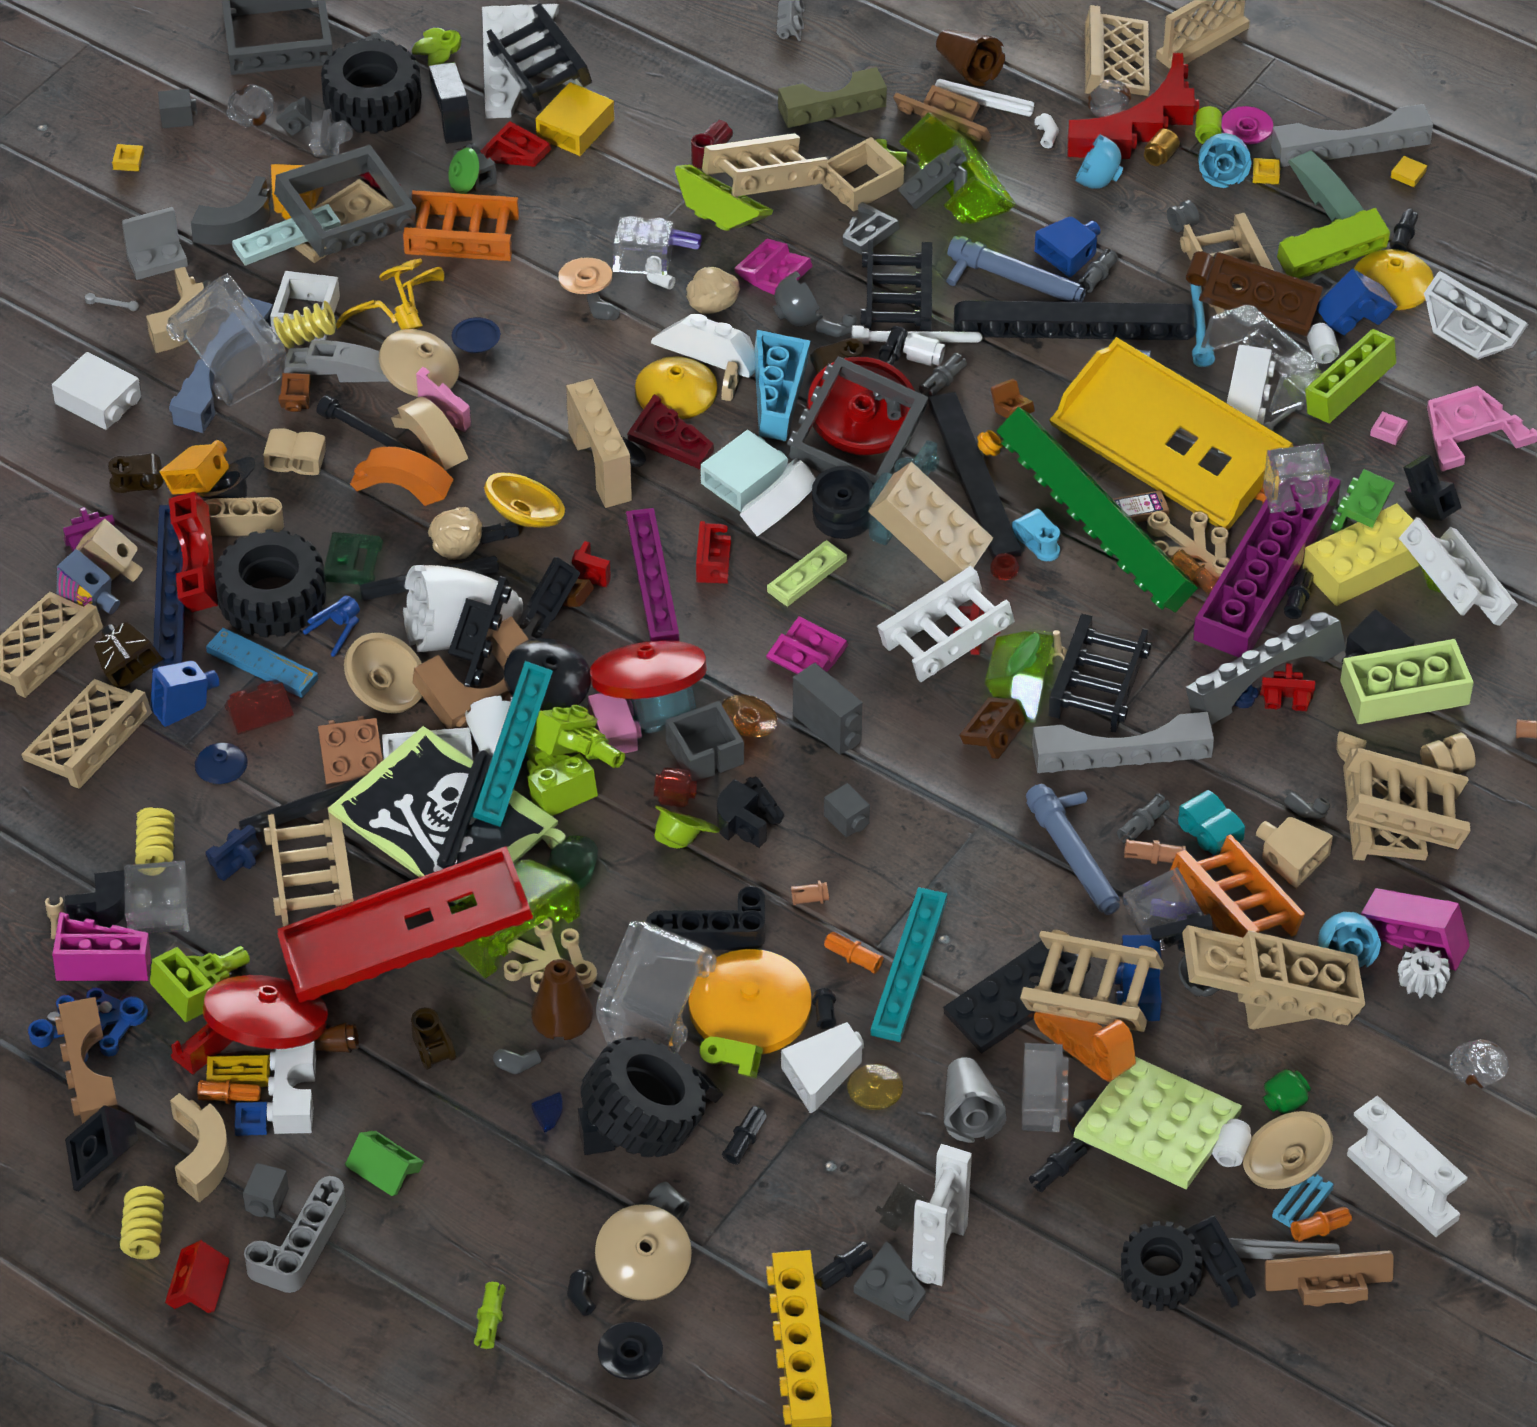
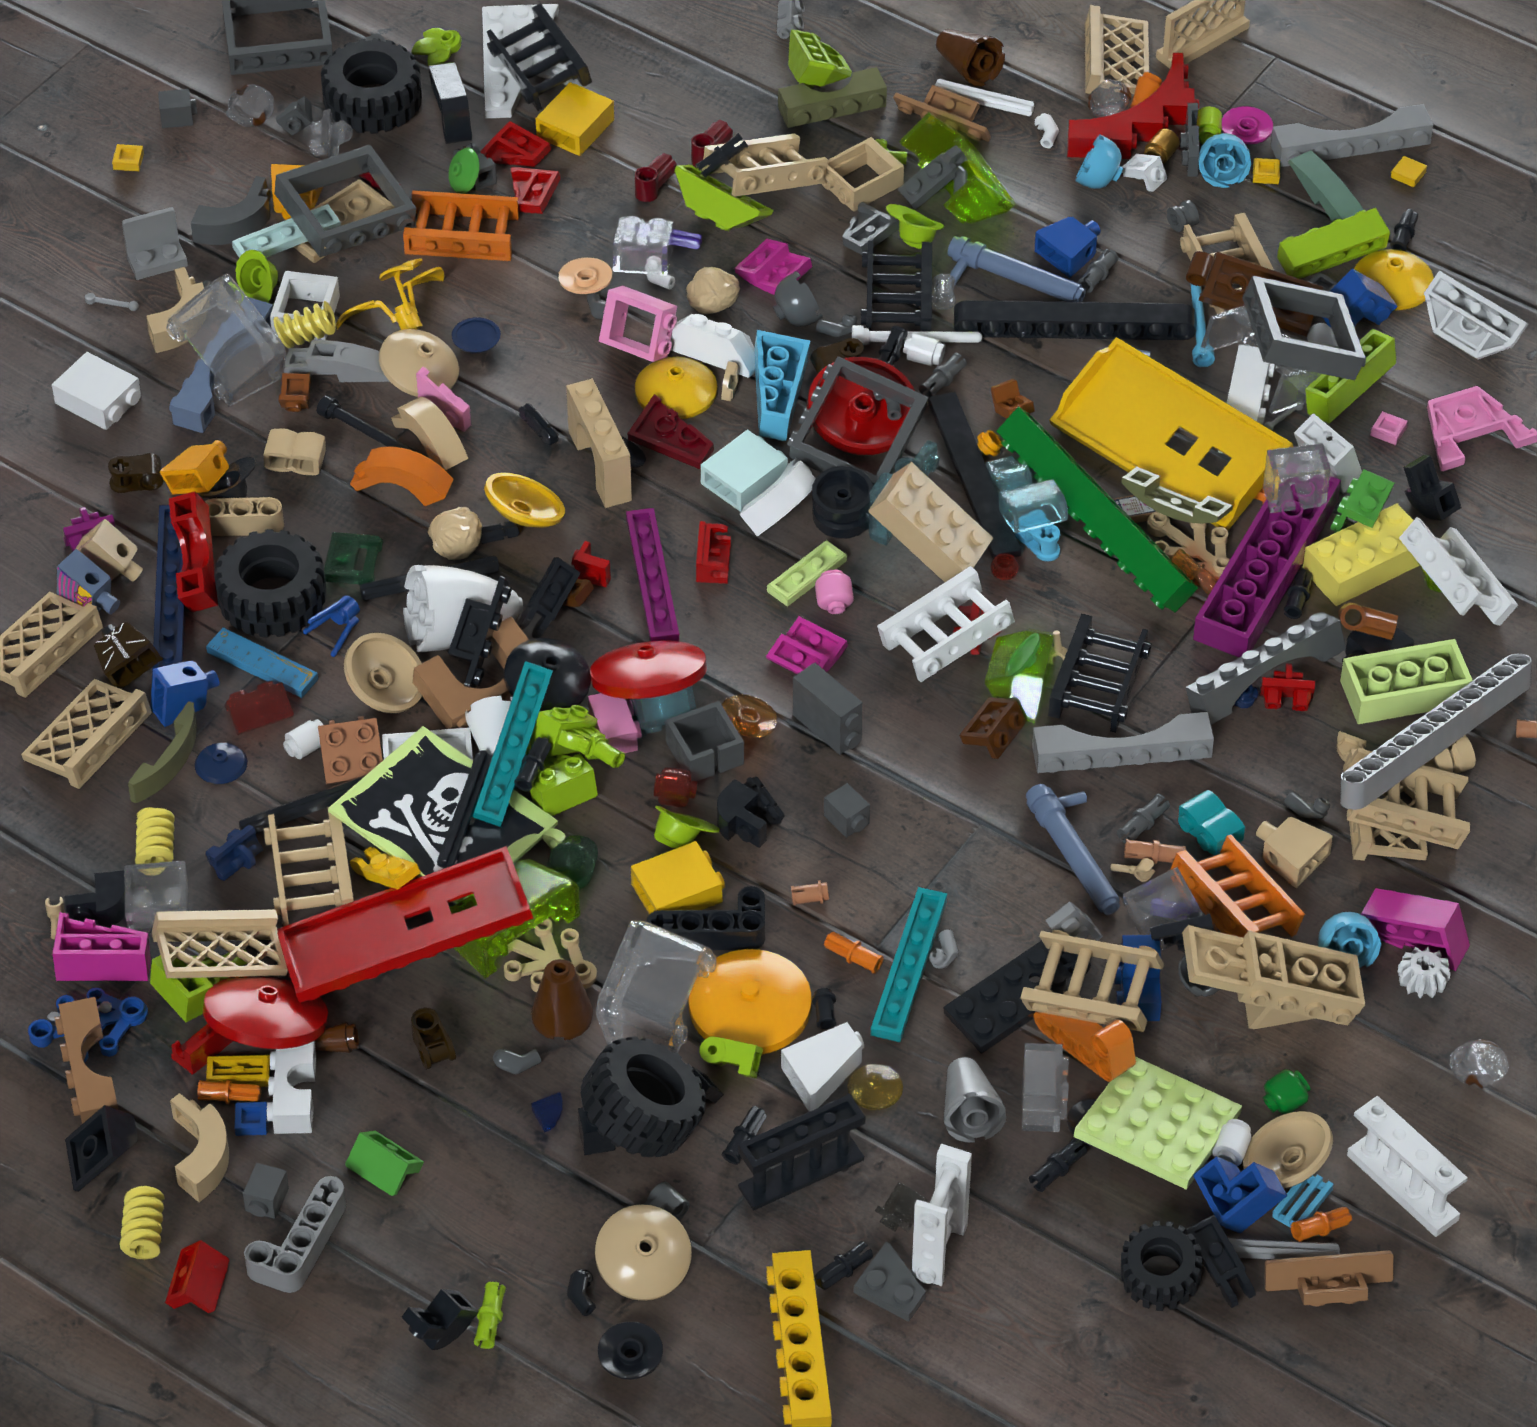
none -> olive slope [128,701,197,803]
none -> tan fence [151,909,288,978]
none -> lime piece [235,250,278,303]
none -> white brick [283,719,323,759]
none -> yellow hinge [350,847,420,890]
none -> black brick [402,1289,479,1350]
none -> red wing [511,167,560,214]
none -> black axle [514,737,552,791]
none -> black axle [519,403,559,446]
none -> bright pink window [599,286,677,362]
none -> yellow brick [631,841,725,915]
none -> dark red piece [635,153,677,202]
none -> black pin [695,133,748,179]
none -> black fence [738,1094,866,1211]
none -> lime wedge [788,29,852,88]
none -> bright pink head [815,570,854,614]
none -> lime piece [886,204,944,249]
none -> light grey arm [929,930,958,969]
none -> clear bush [932,274,956,310]
none -> clear light blue plate [986,456,1068,533]
none -> light grey hinge [1046,901,1103,941]
none -> tan hand [1111,858,1155,882]
none -> olive slope [1121,467,1233,524]
none -> white bracket [1122,154,1167,192]
none -> orange cone [1130,72,1162,107]
none -> dark grey wing [1180,103,1199,177]
none -> blue brick [1194,1156,1288,1233]
none -> dark grey window [1242,276,1366,380]
none -> white window [1294,413,1362,494]
none -> dark orange piece [1338,603,1398,640]
none -> light grey beam [1340,654,1532,810]

